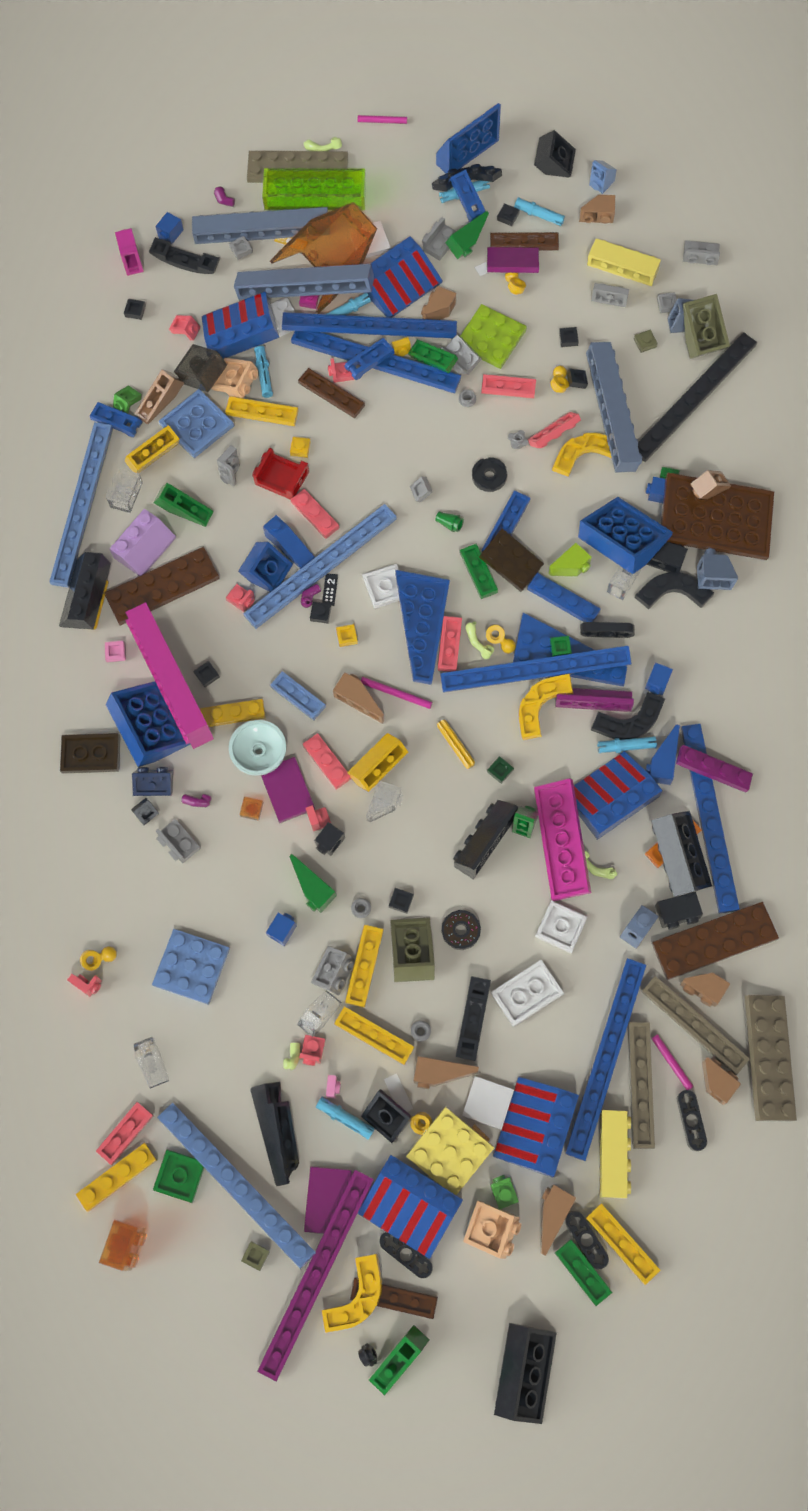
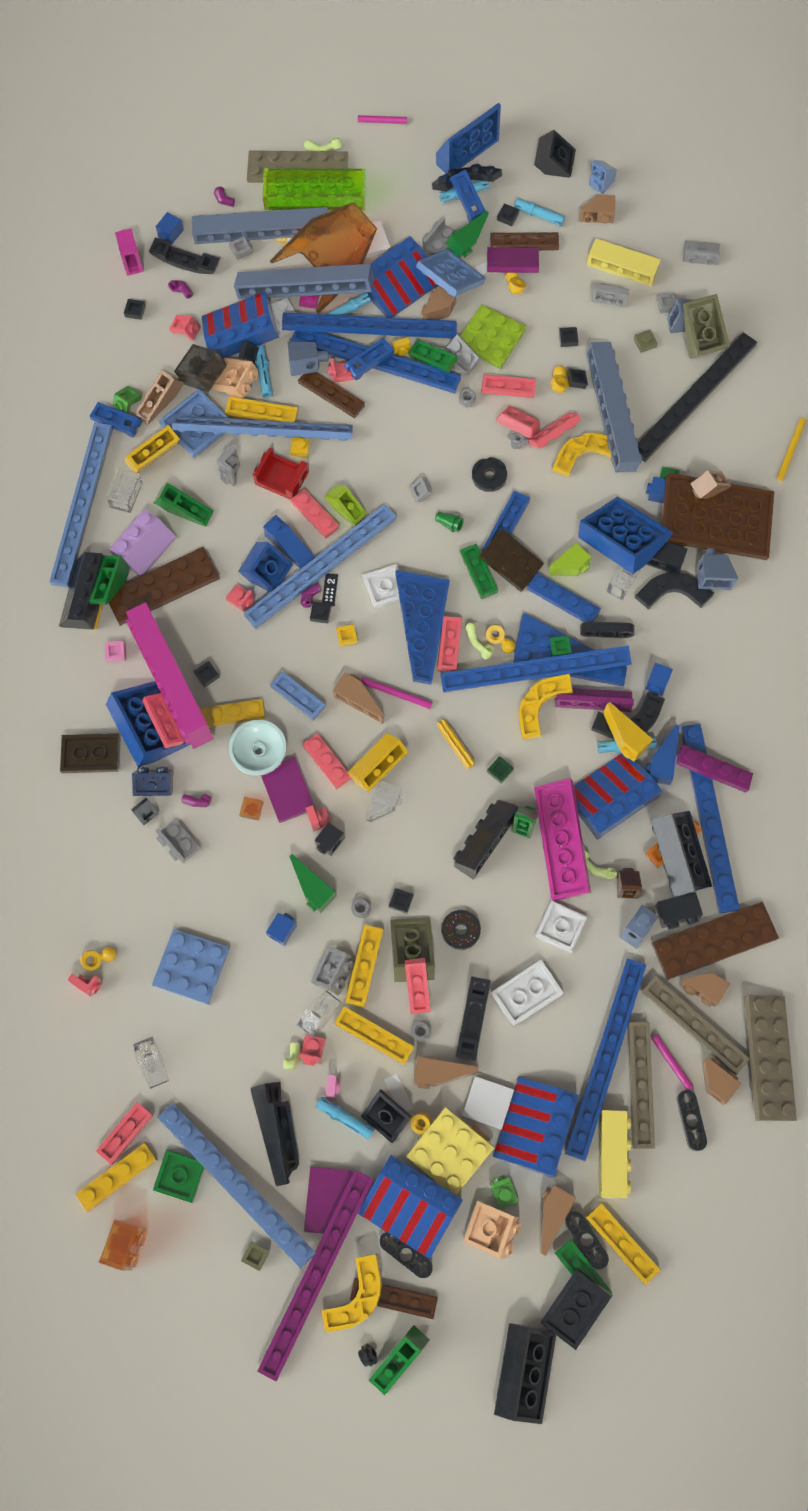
none -> green slope [89,555,130,605]
none -> coral plate [142,693,184,749]
none -> magenta arm [168,280,193,299]
none -> medium blue plate [172,416,353,441]
none -> black plate [238,341,259,364]
none -> sand blue torso [288,341,328,376]
none -> lime slope [324,485,367,525]
none -> coral plate [405,958,431,1014]
none -> medium blue plate [416,249,486,297]
none -> coral piece [496,405,540,438]
none -> black plate [540,1268,613,1350]
none -> yellow slope [603,702,653,762]
none -> reddish brown slope [617,868,642,899]
none -> yellow bar [777,418,807,481]

